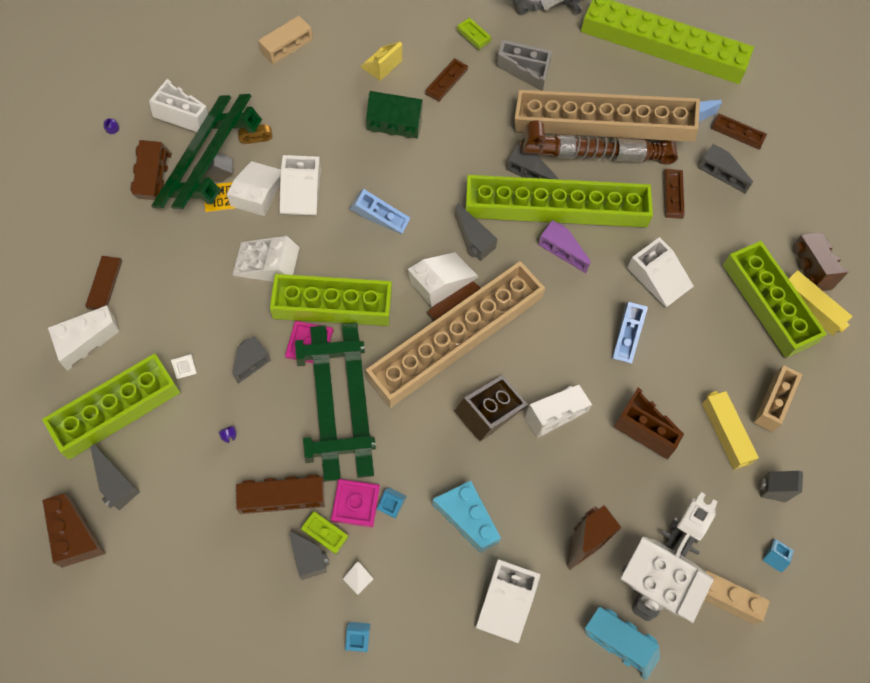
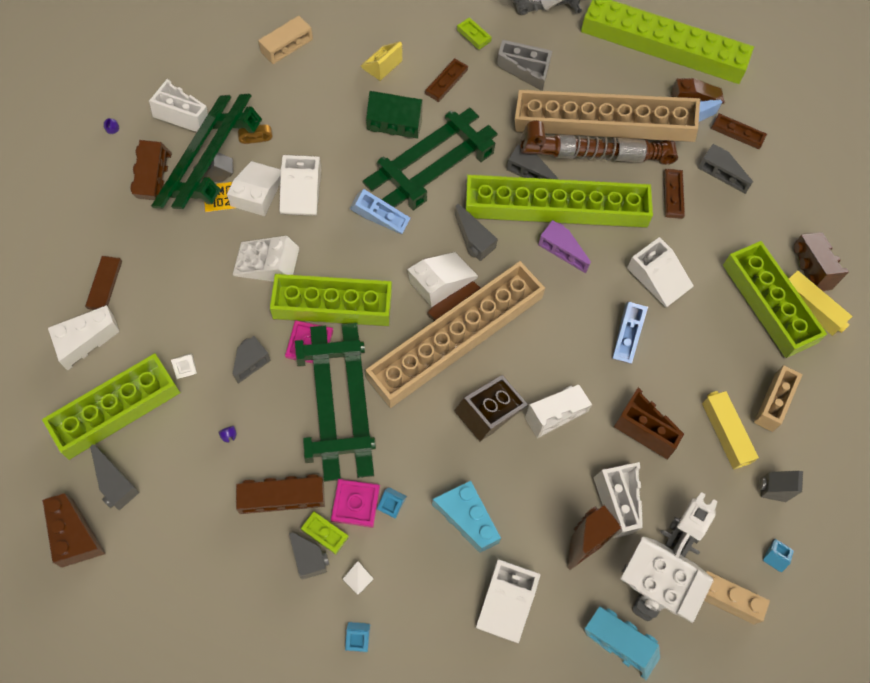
none -> dark green fence [362,108,498,211]
none -> white wedge [594,462,643,538]
none -> reddish brown slope [671,78,725,104]

